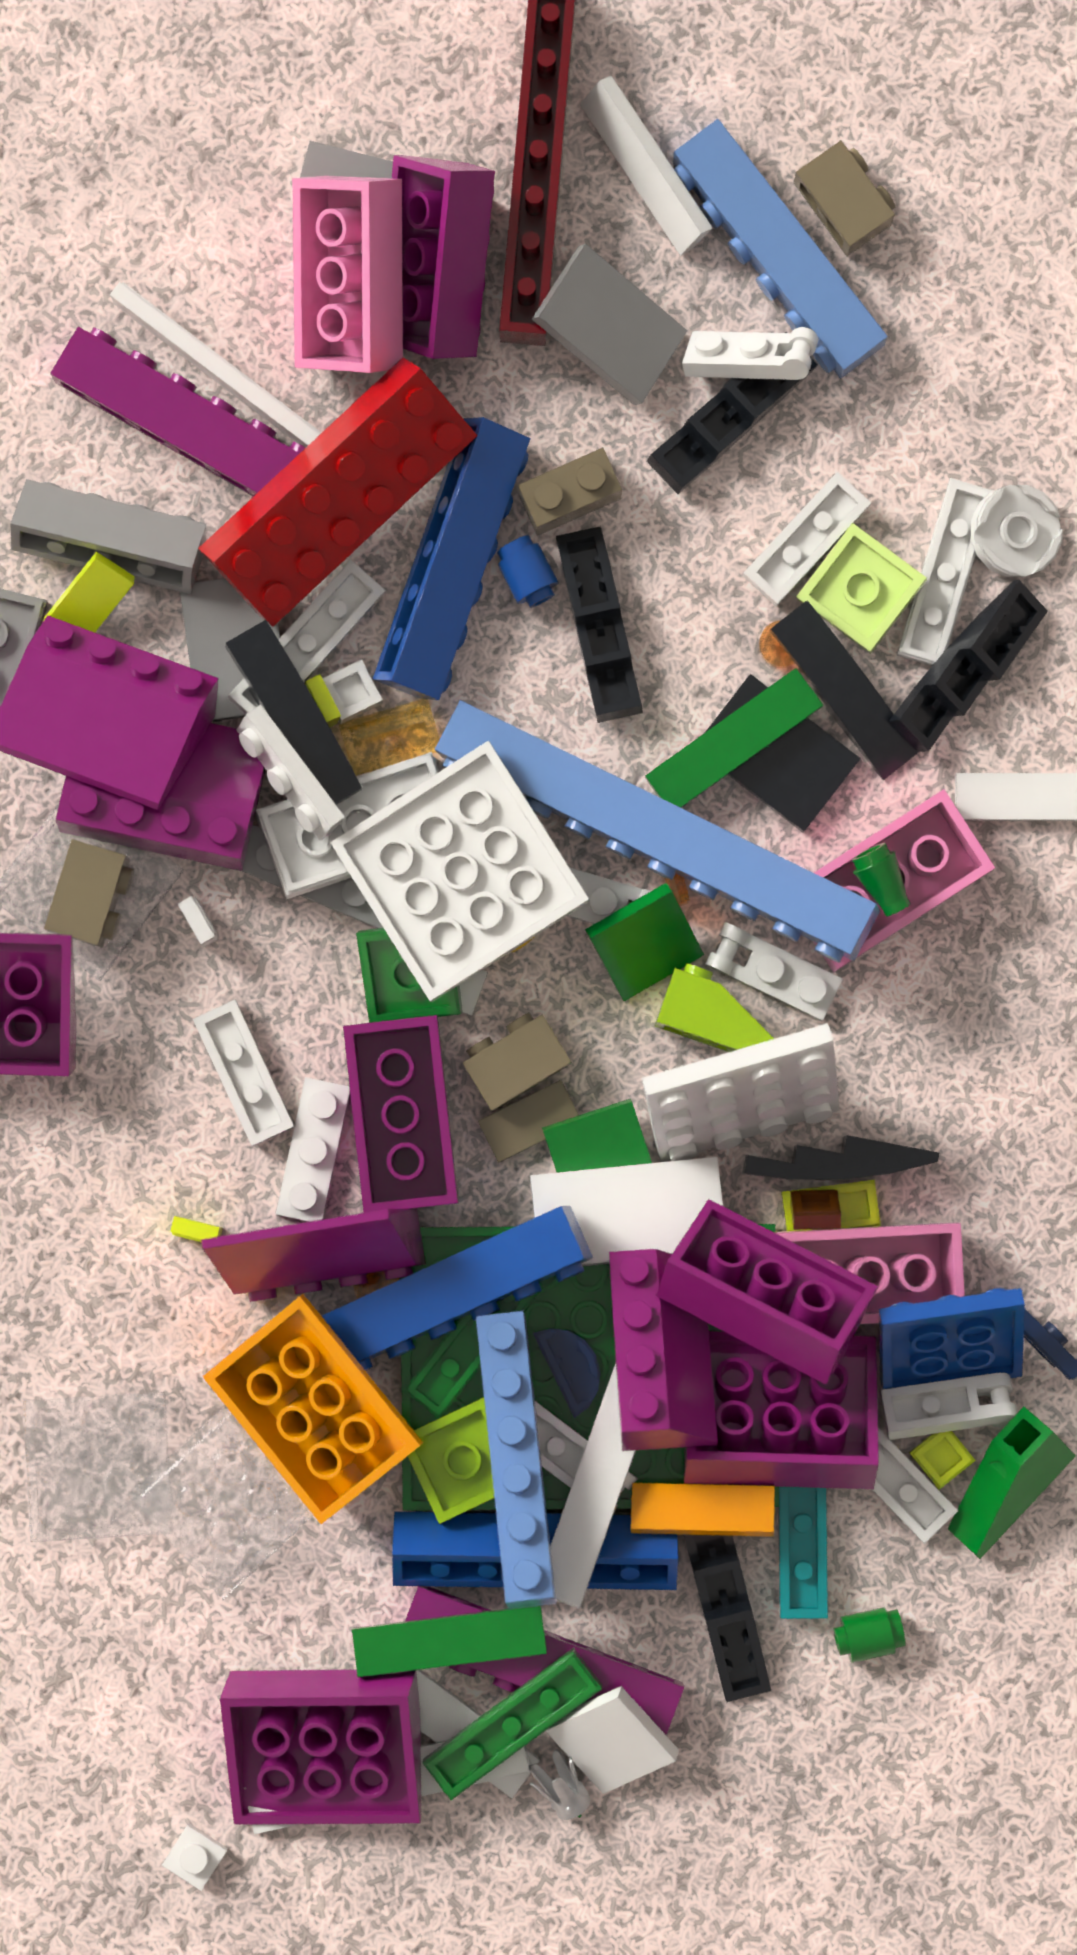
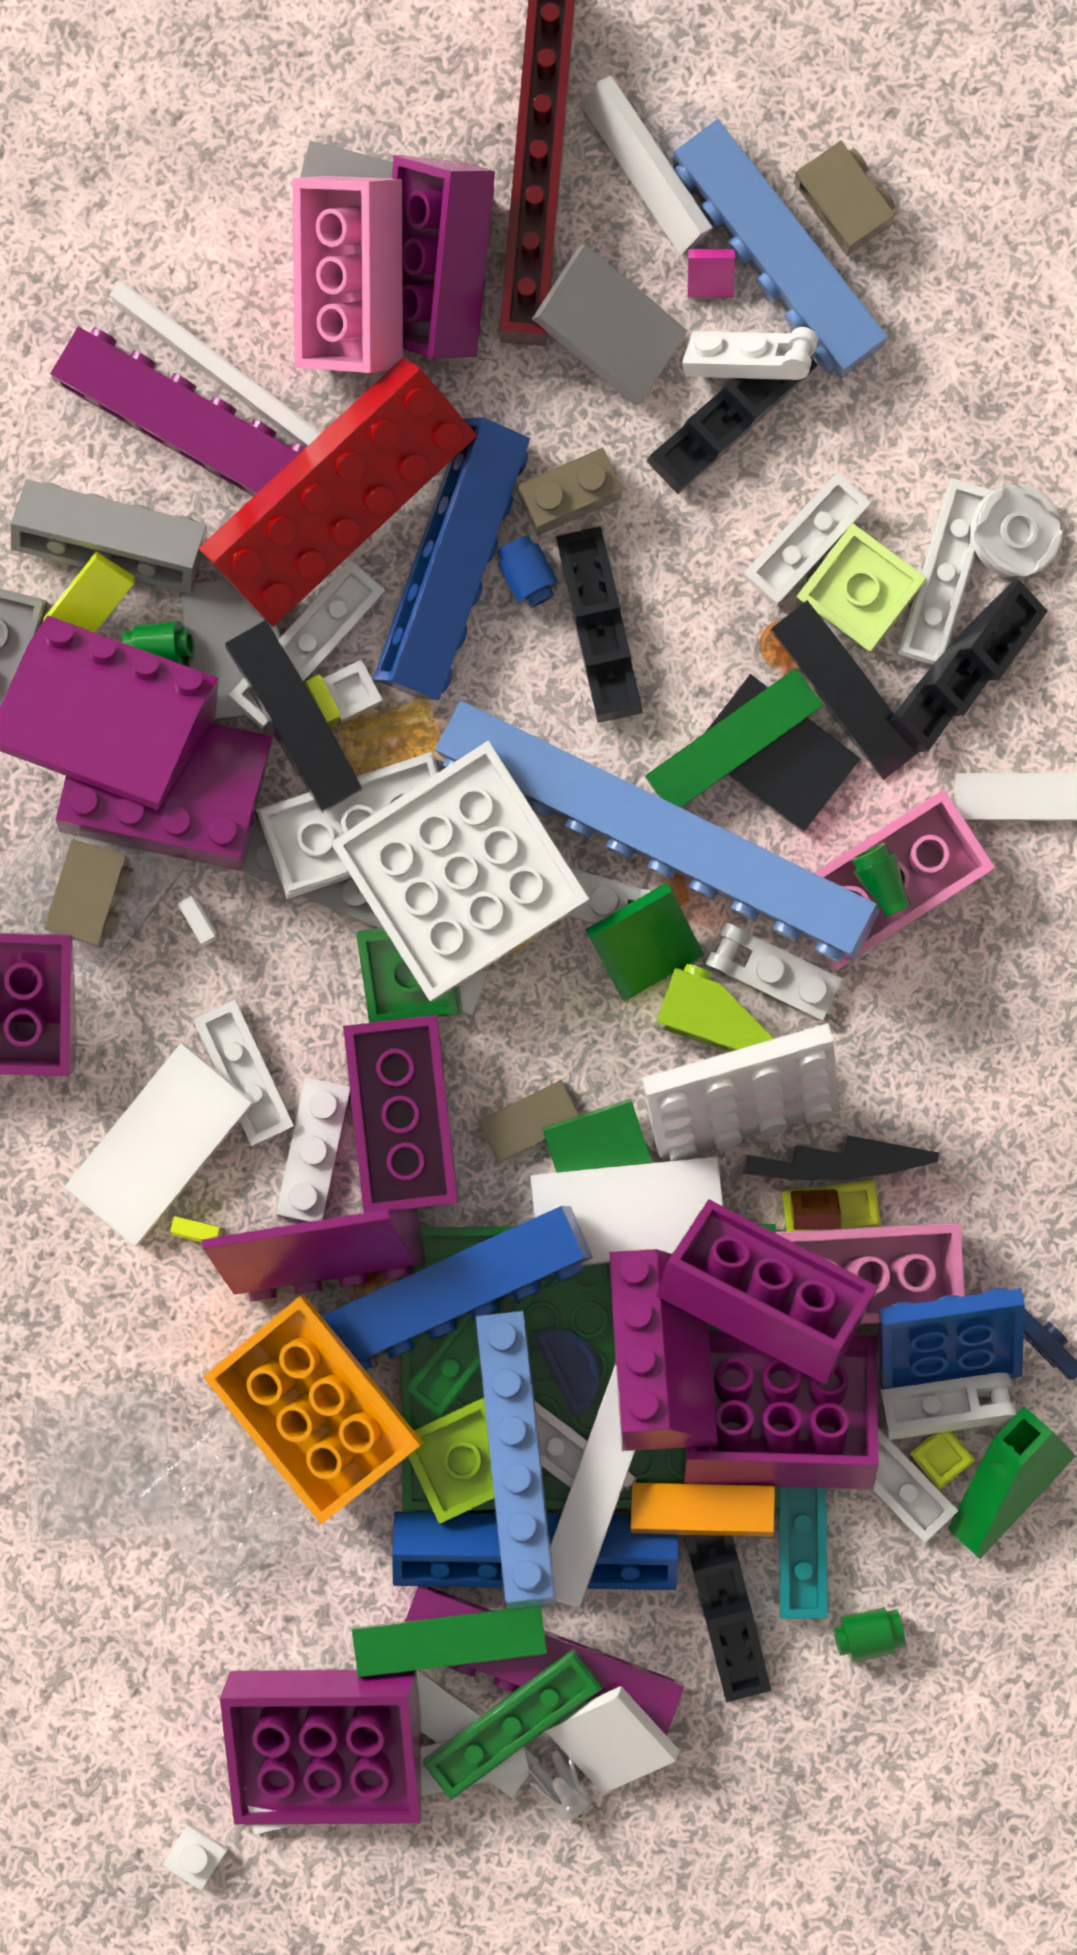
white plate [236,705,345,841] -> none
dark tan brick [462,1012,572,1112] -> none
none -> white tile [64,1043,255,1247]
none -> green brick [122,621,194,666]
none -> dark pink tile [687,249,735,297]

